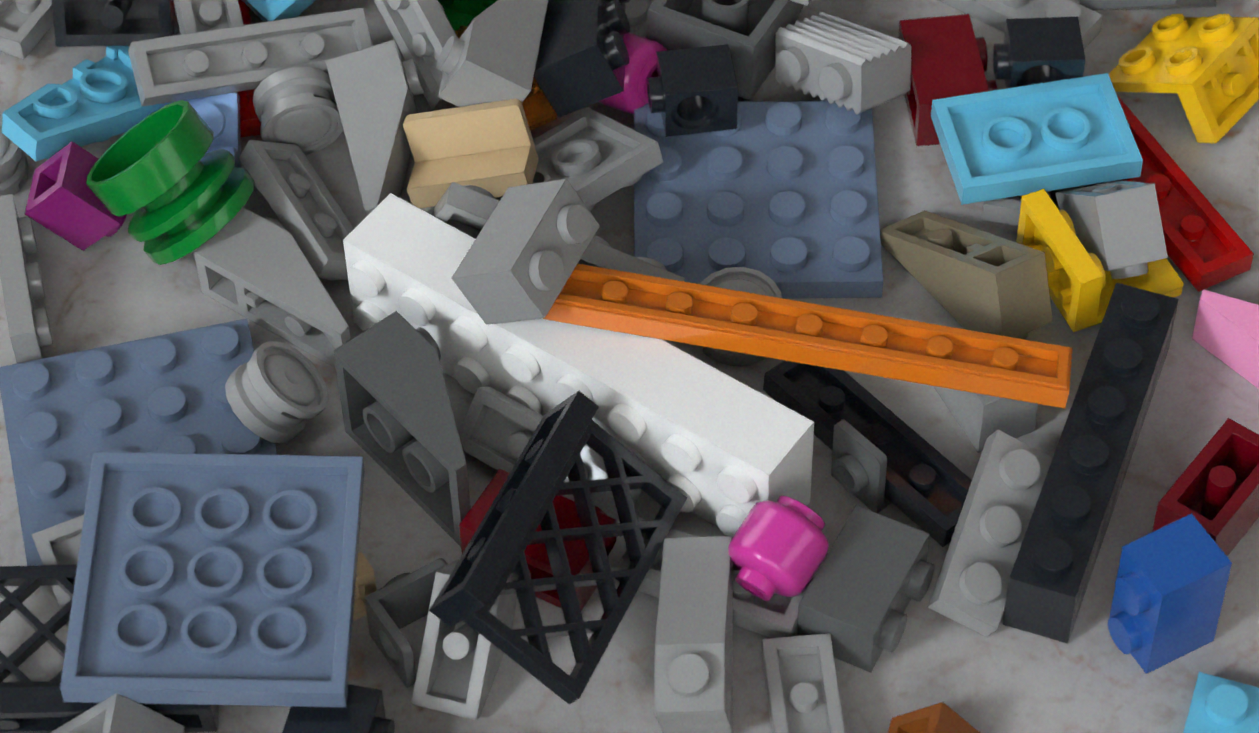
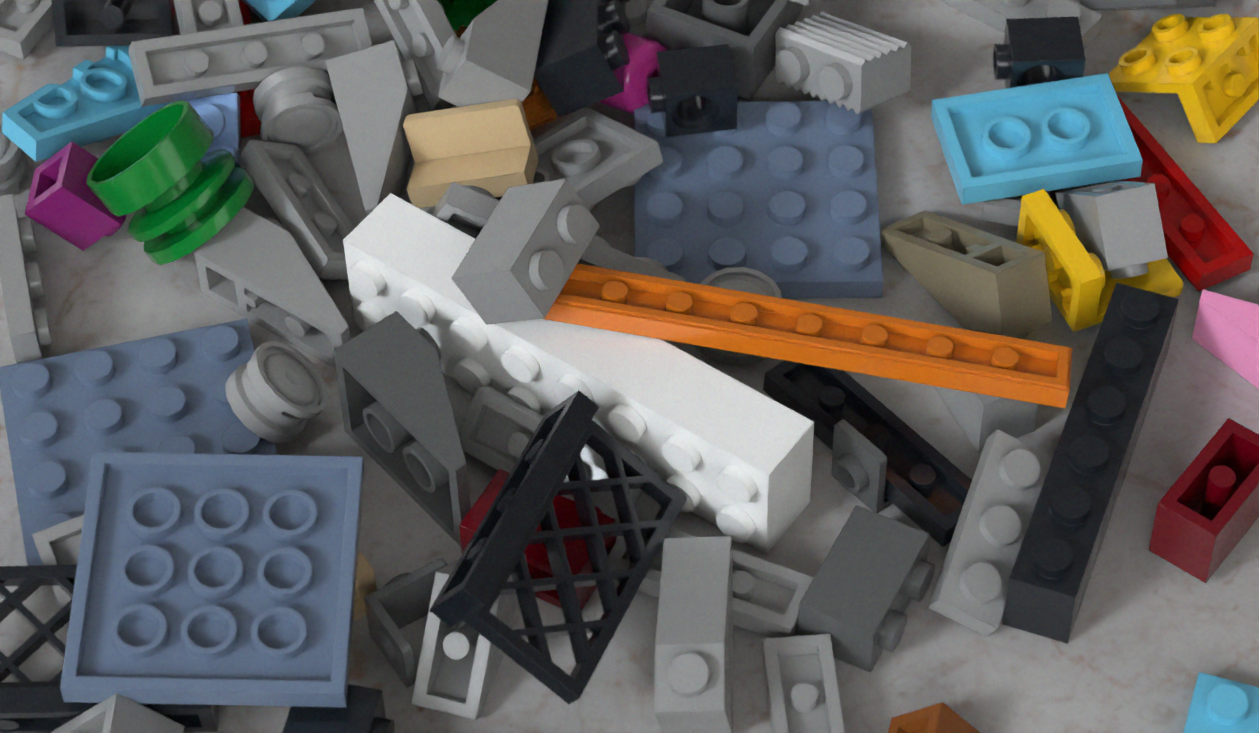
dark pink head [728,496,829,601] -> none
dark red brick [898,14,998,146] -> none
blue brick [1108,514,1232,674] -> none

